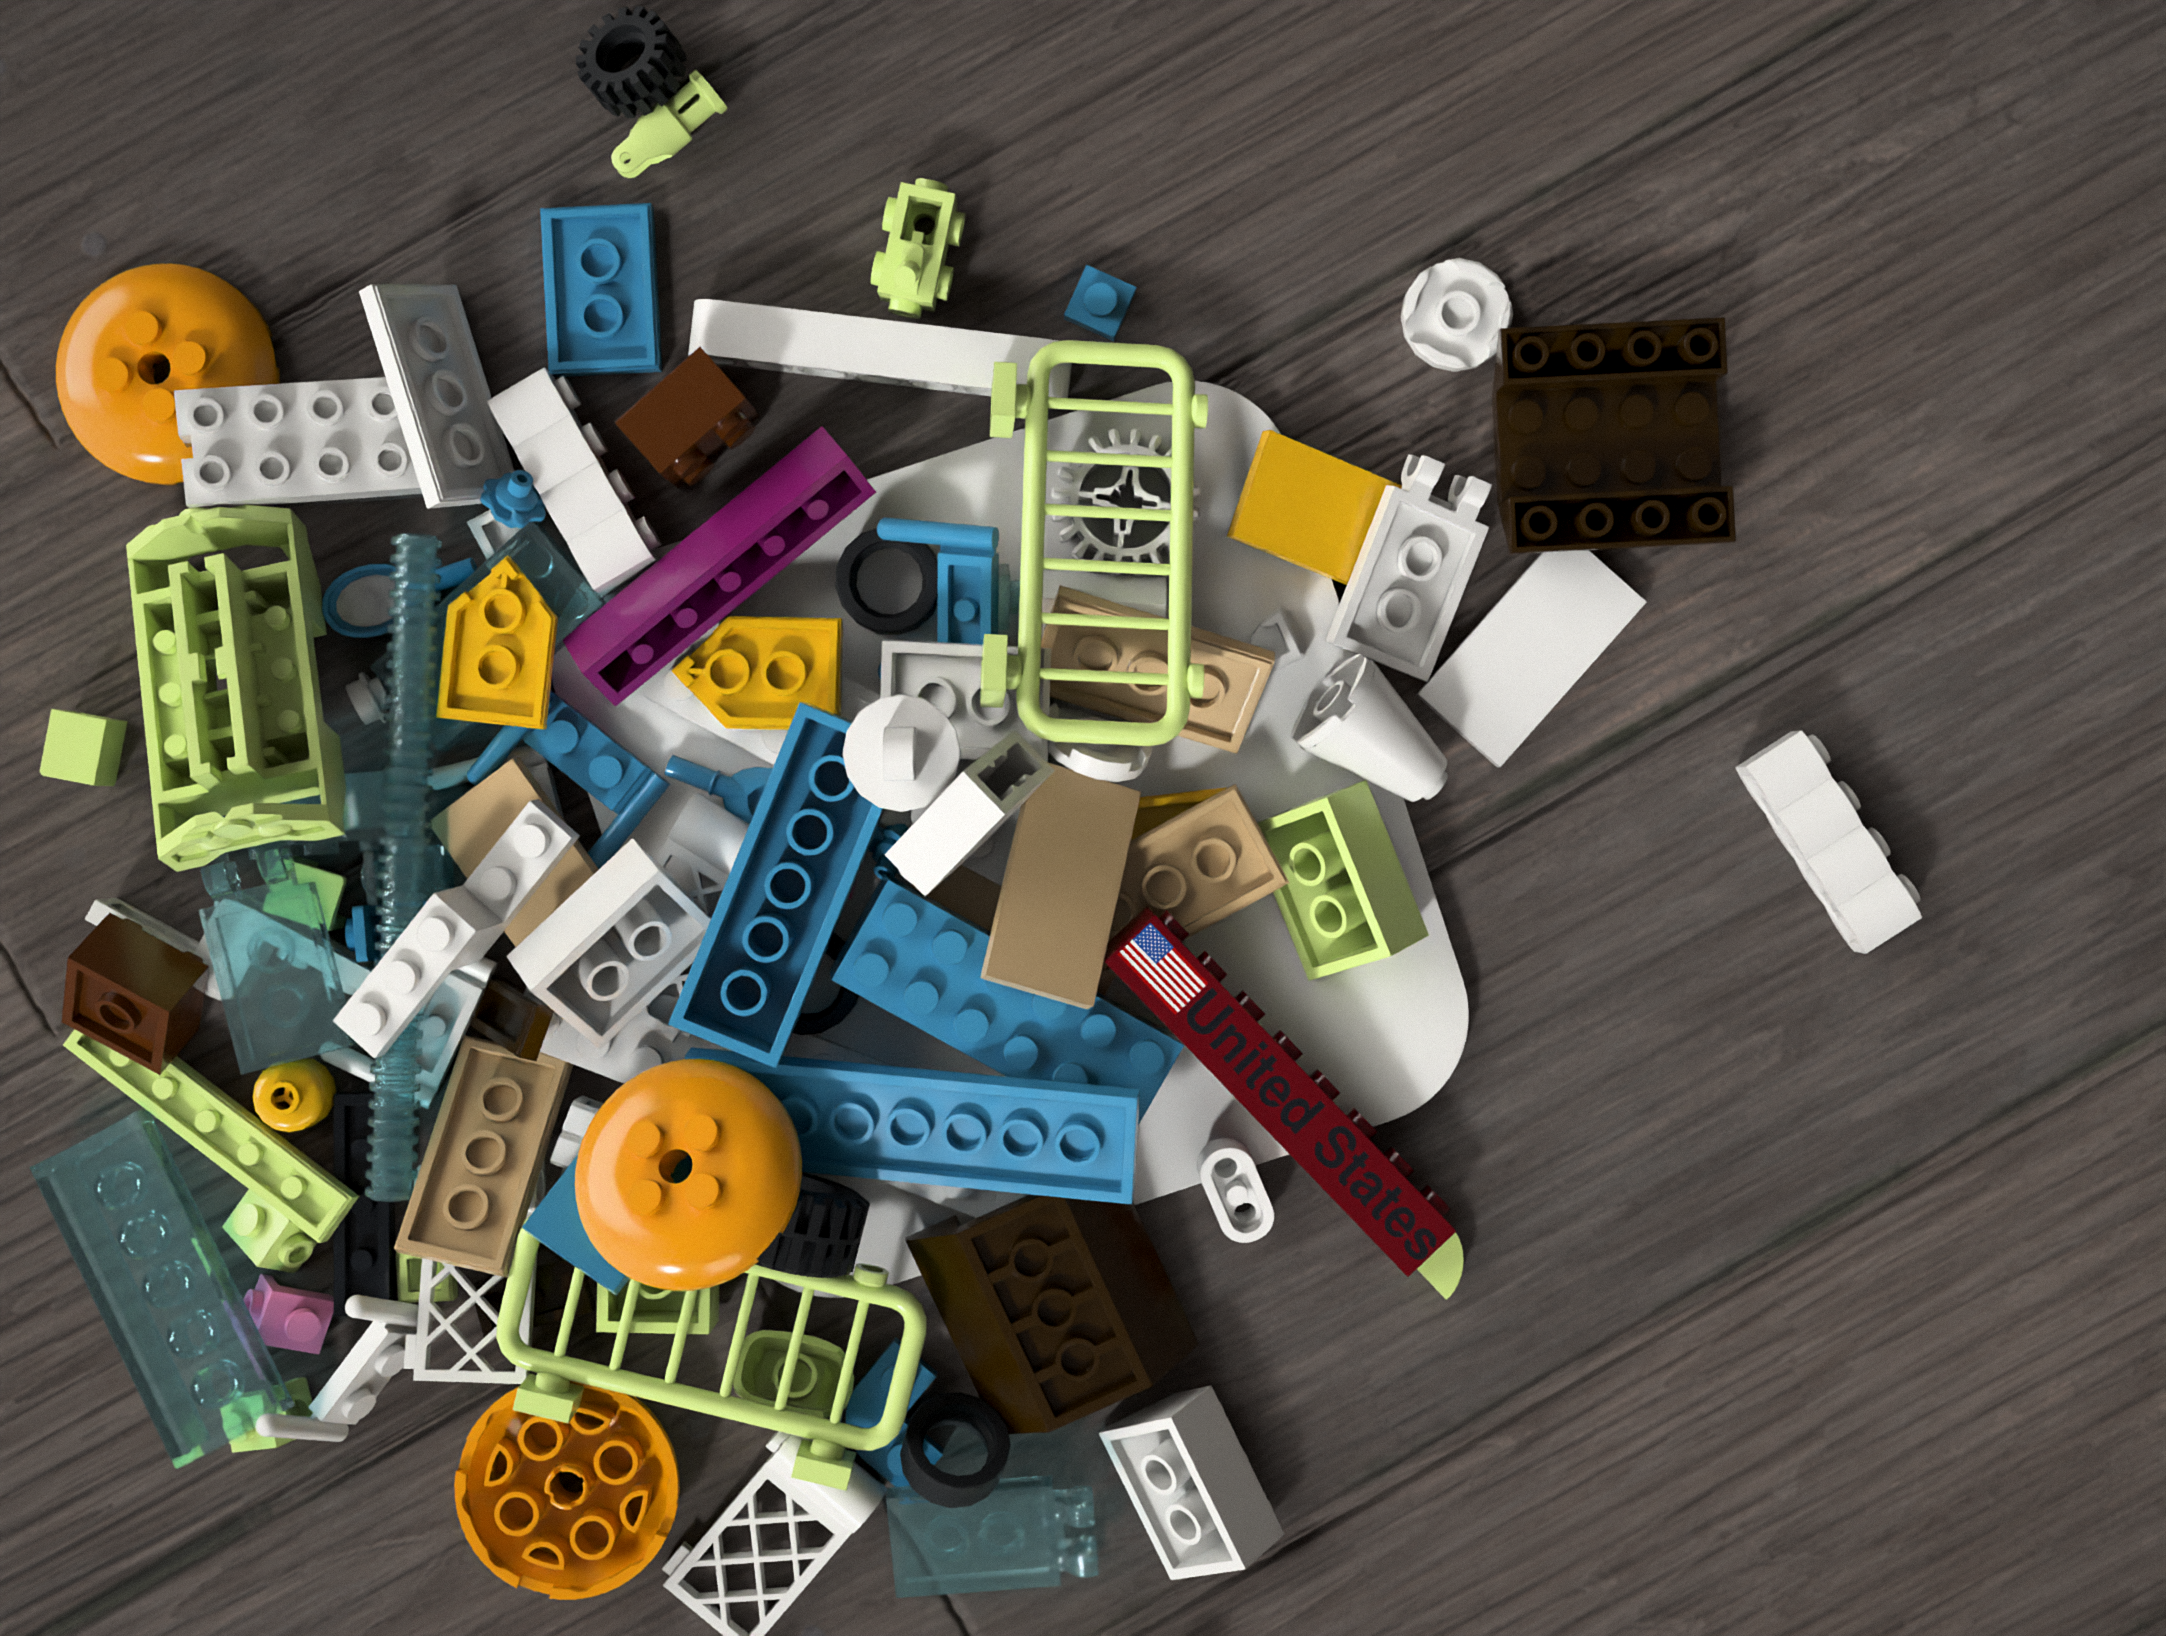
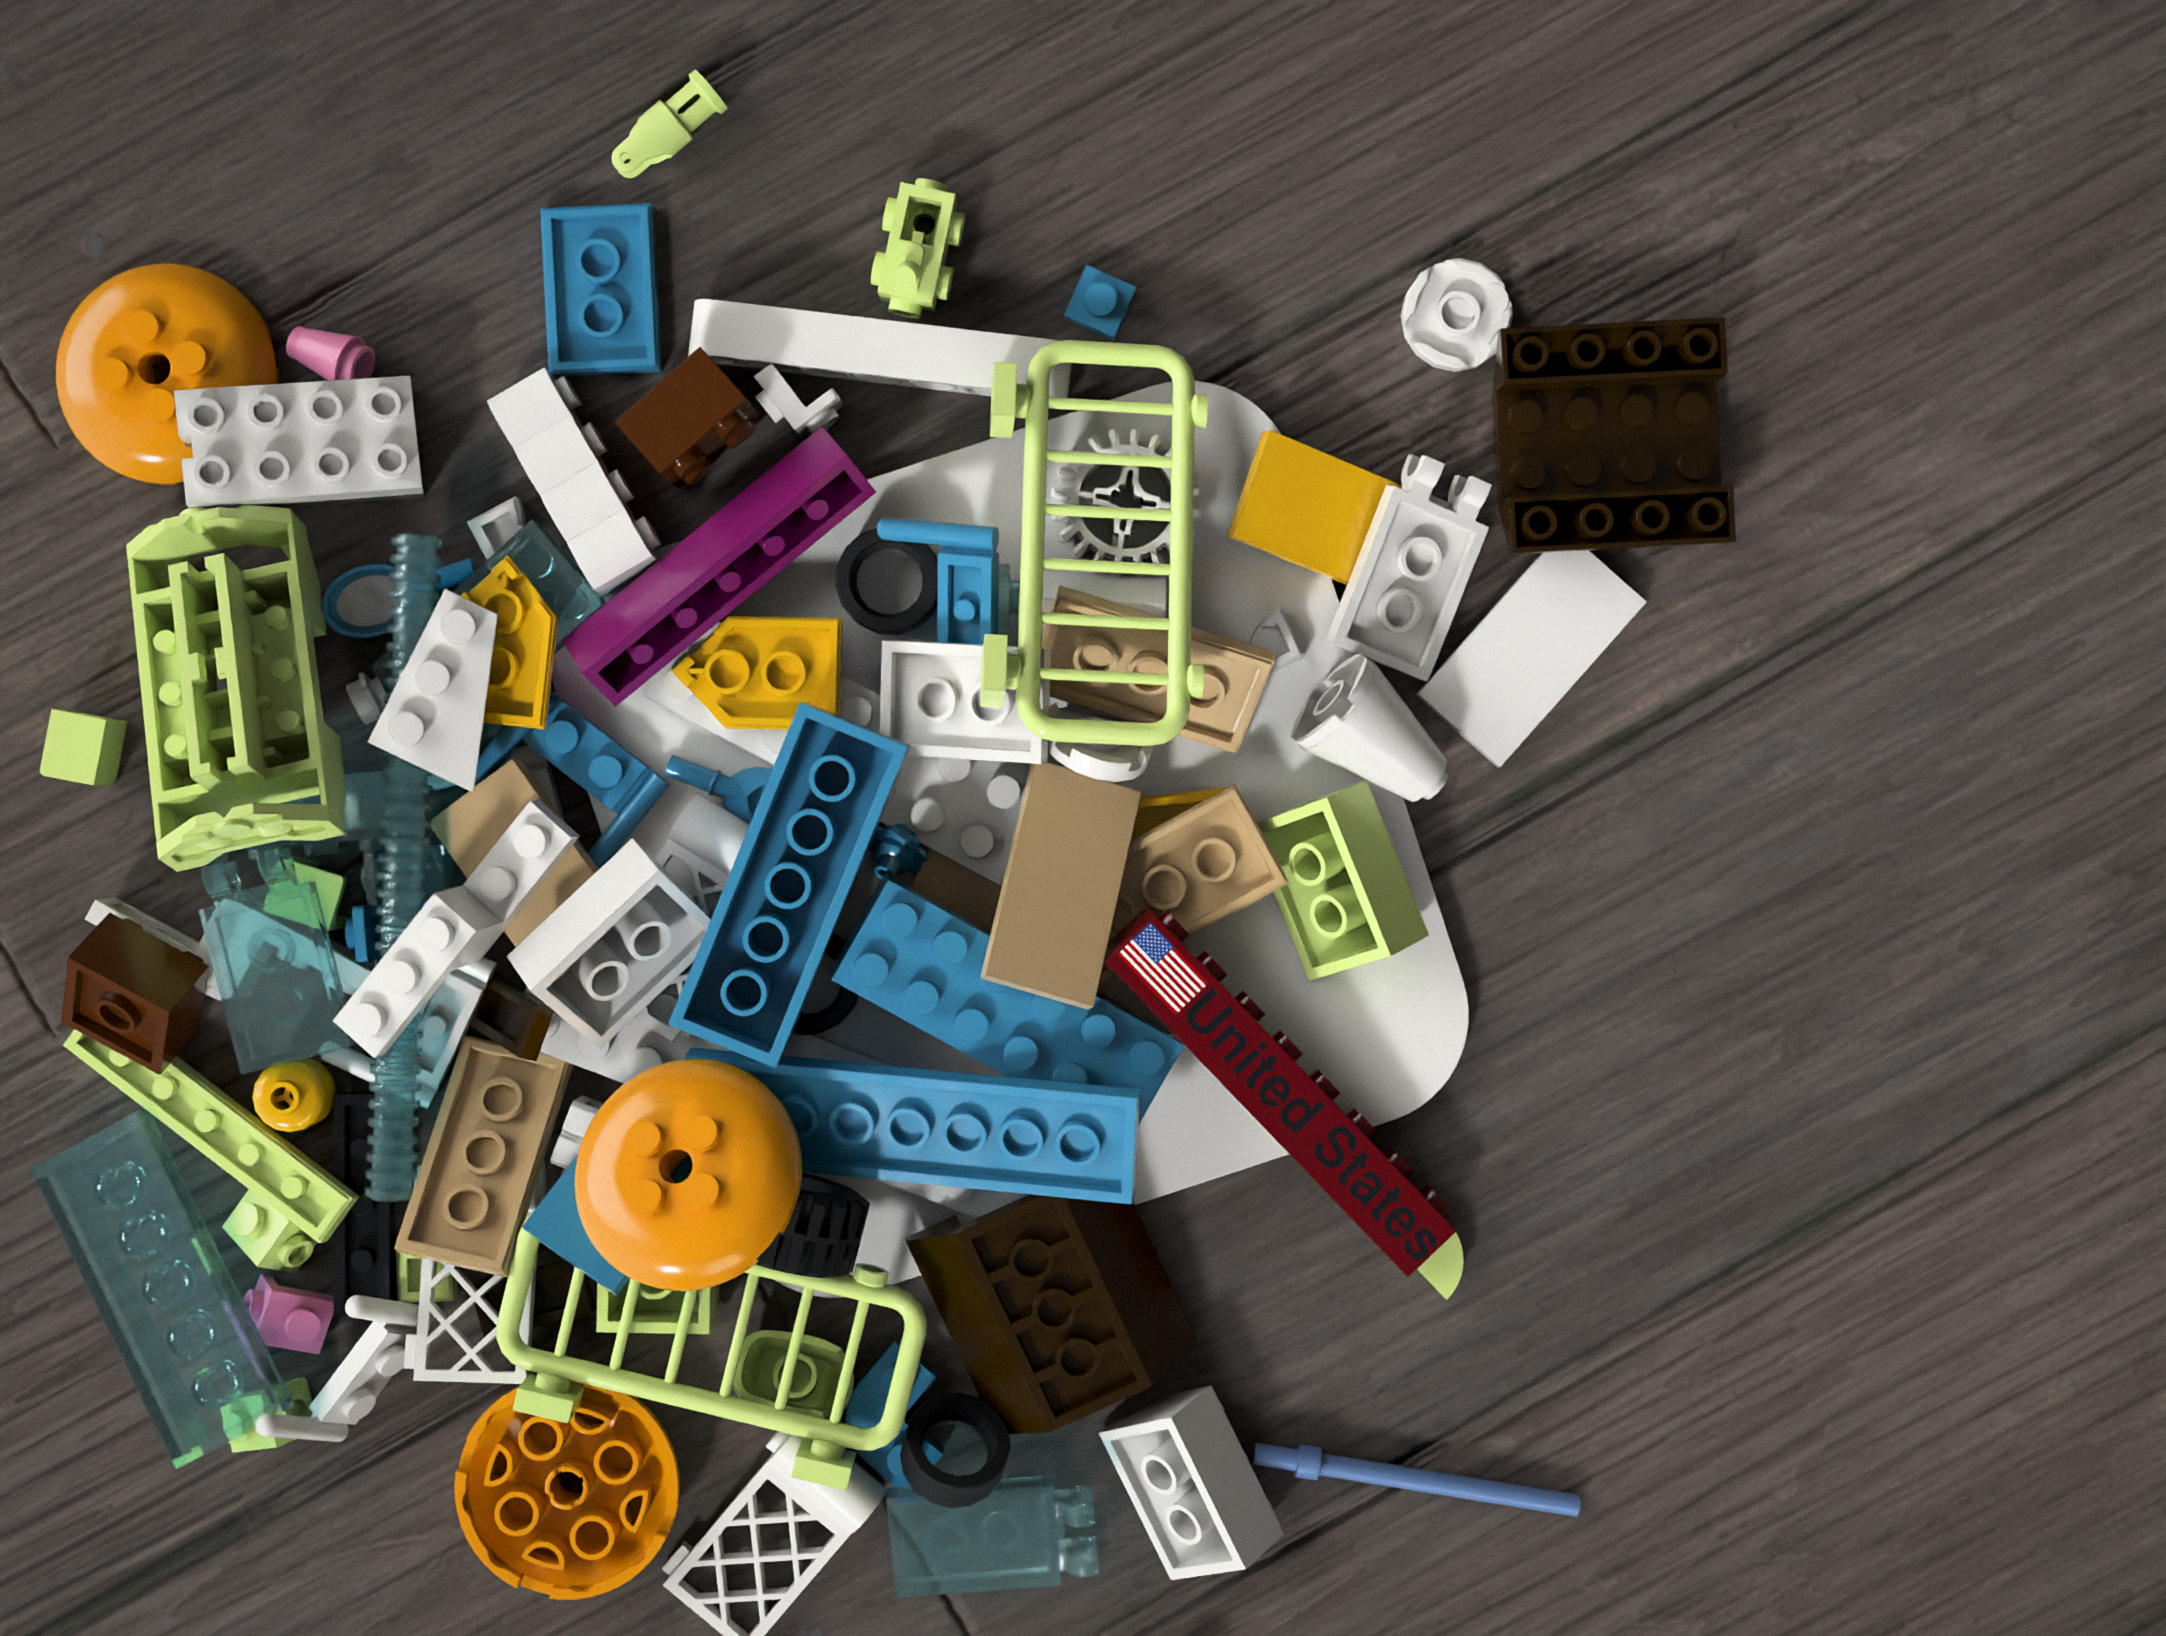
white tile [359,284,514,509] -> none
dark azure plant [480,470,546,528] -> none
black tyre [576,6,687,118] -> none
white tile [843,694,961,812] -> none
white brick [885,729,1055,896] -> none
white plate [1197,1138,1274,1243] -> none
white brick [1735,730,1922,954] -> none
none -> bright pink cone [286,326,376,381]
none -> white wing [368,589,498,793]
none -> white bracket [754,363,844,438]
none -> medium blue bar [1251,1442,1581,1517]

